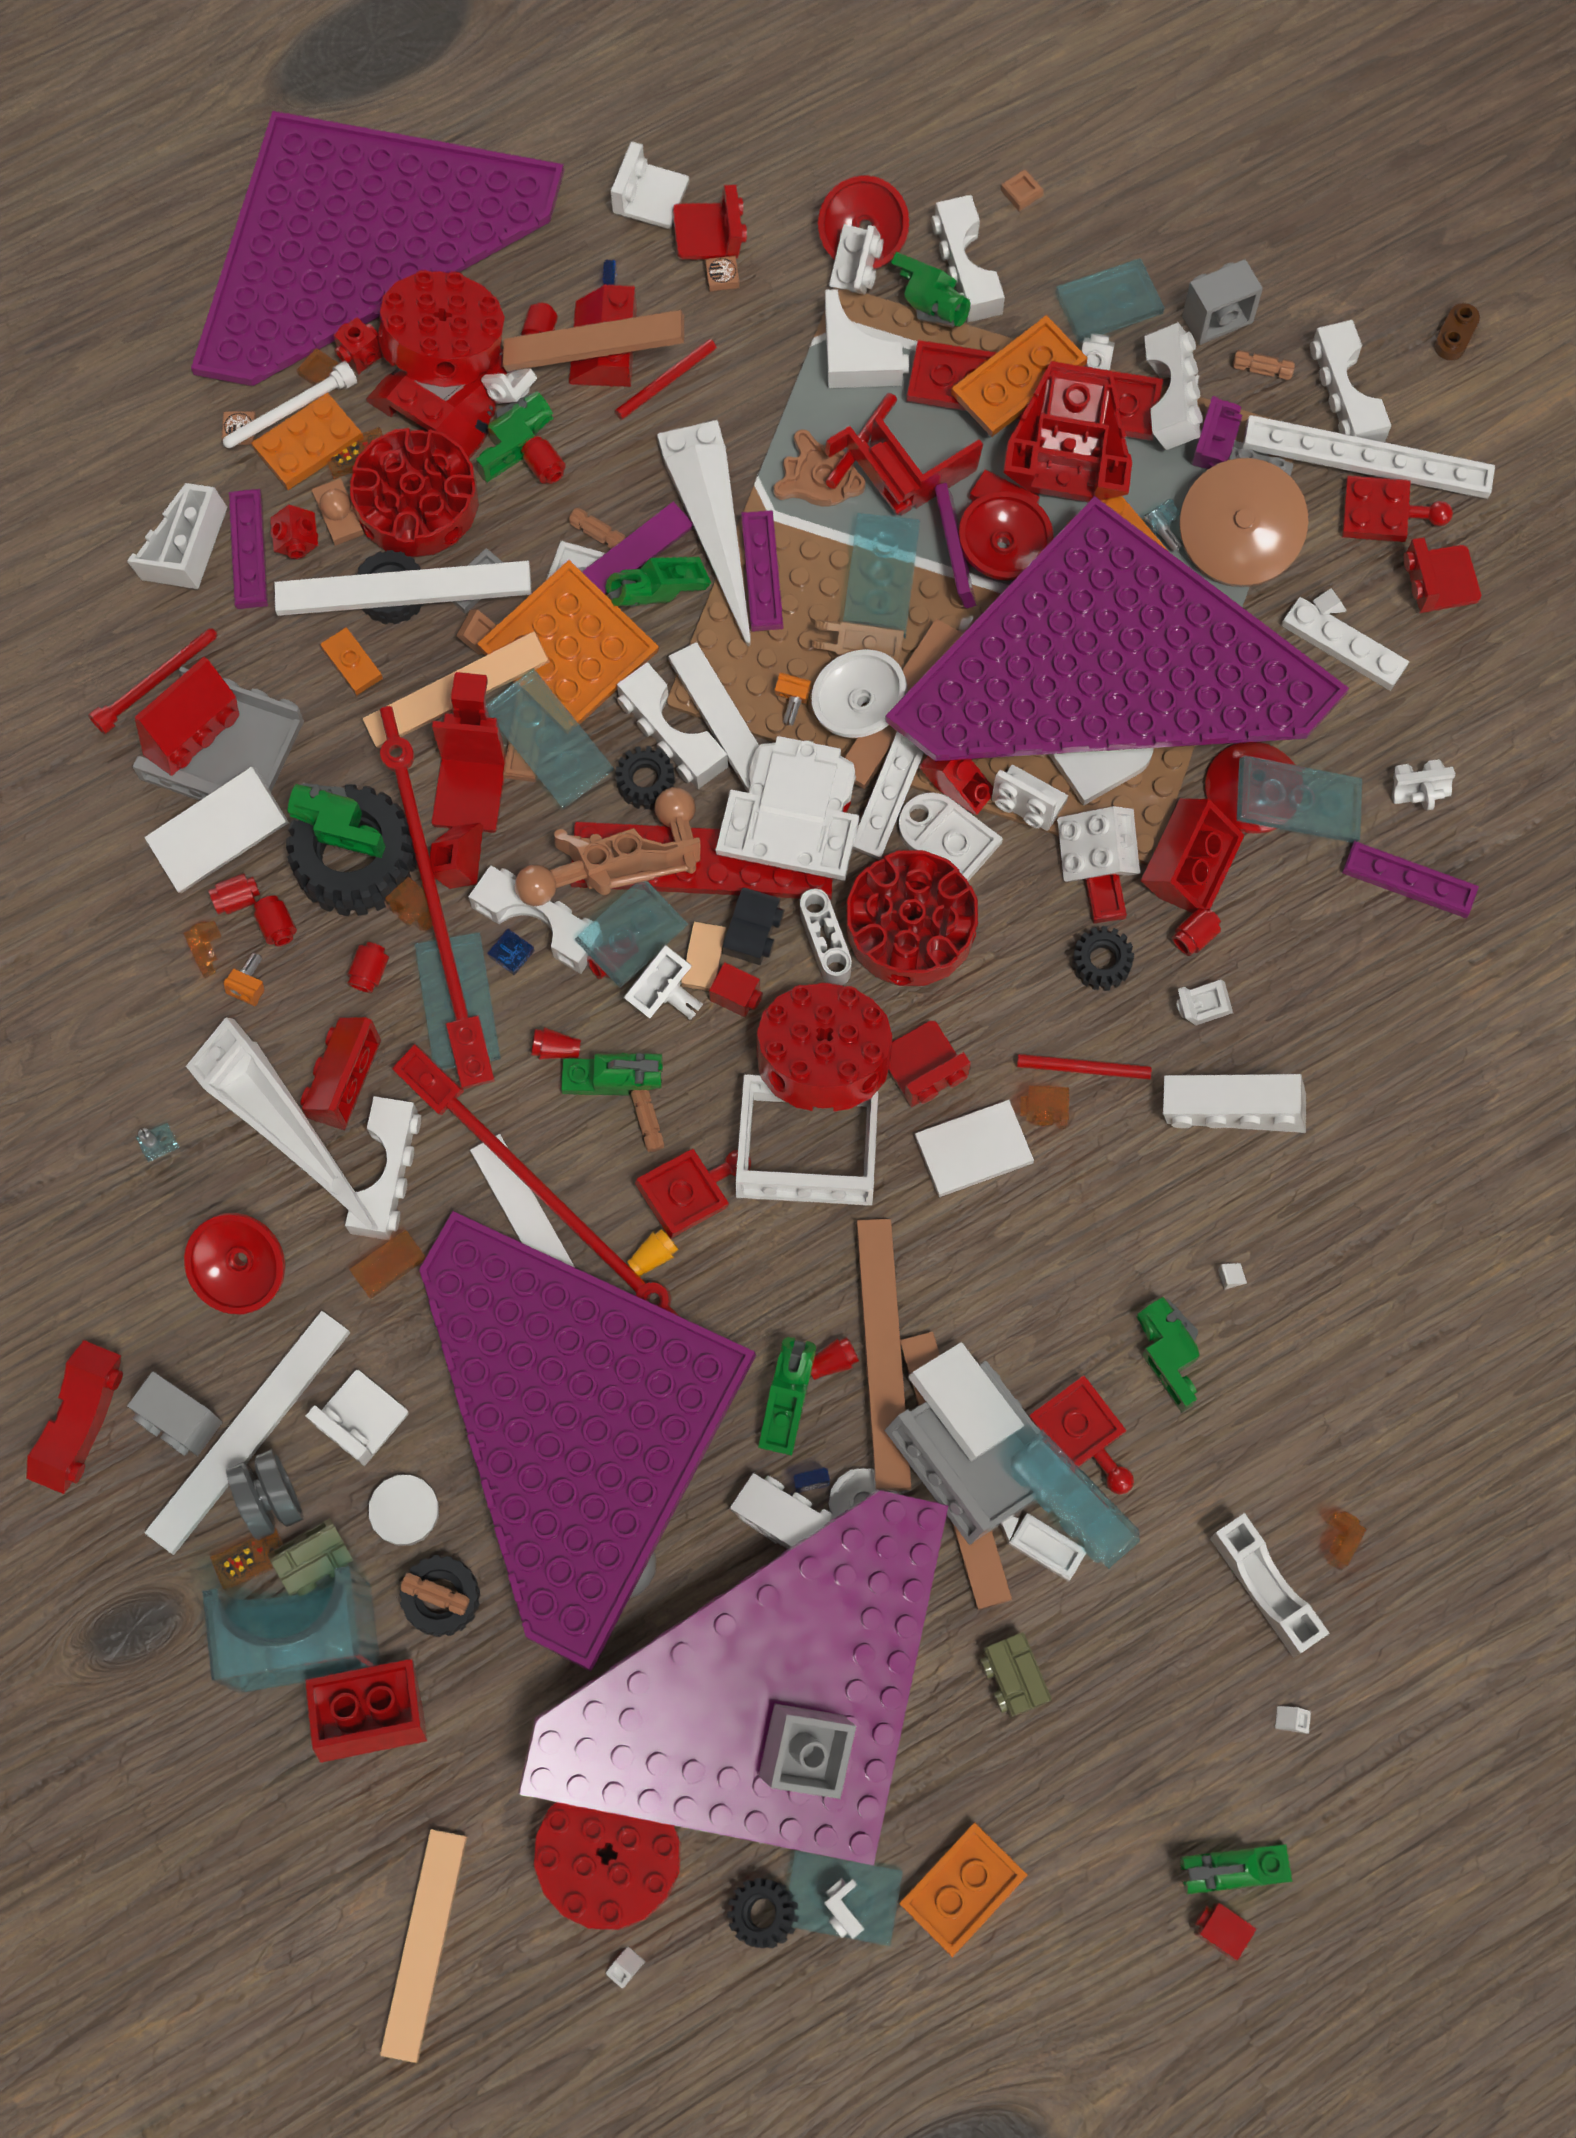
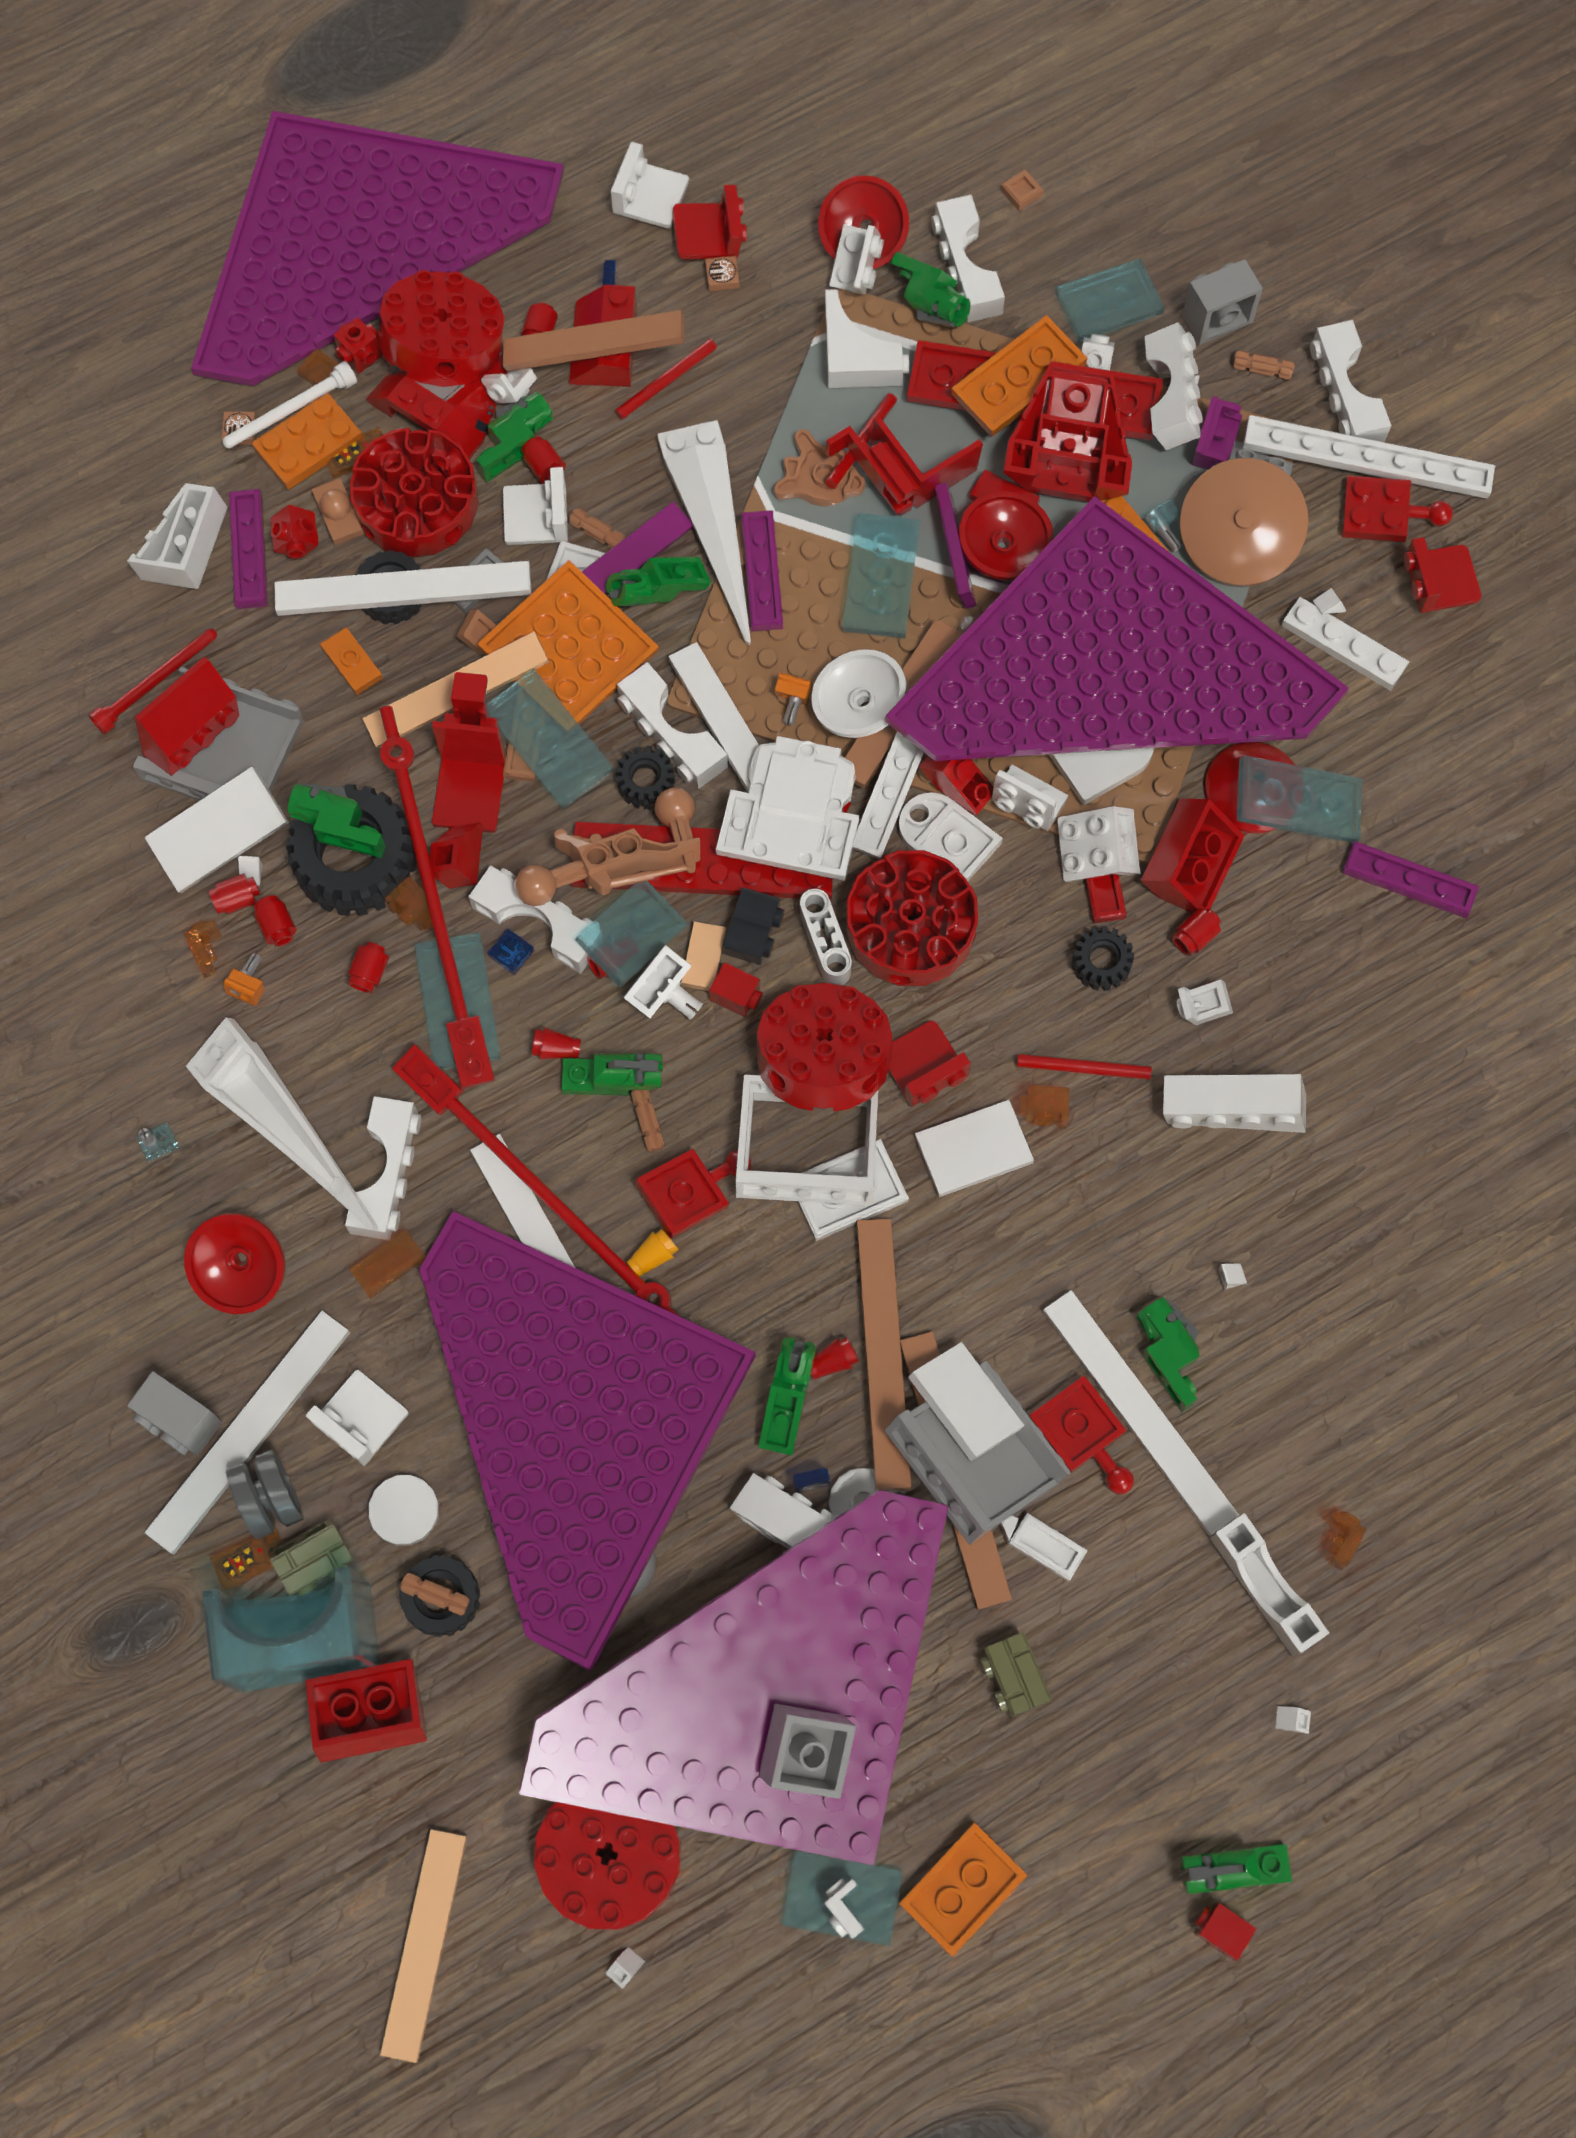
red brick [26,1340,123,1494] -> none
red slope [301,1017,381,1131] -> none
black tyre [727,1878,799,1949] -> none
medium nougat hinge [811,619,904,663] -> none
clear light blue brick [1011,1430,1140,1569] -> none
white hips [1392,759,1455,811] -> none
reddish brown plate [1435,303,1480,361] -> none
none -> white piece [238,856,263,886]
none -> white bracket [503,467,568,545]
none -> white tile [797,1139,909,1241]
none -> white tile [1043,1290,1239,1537]

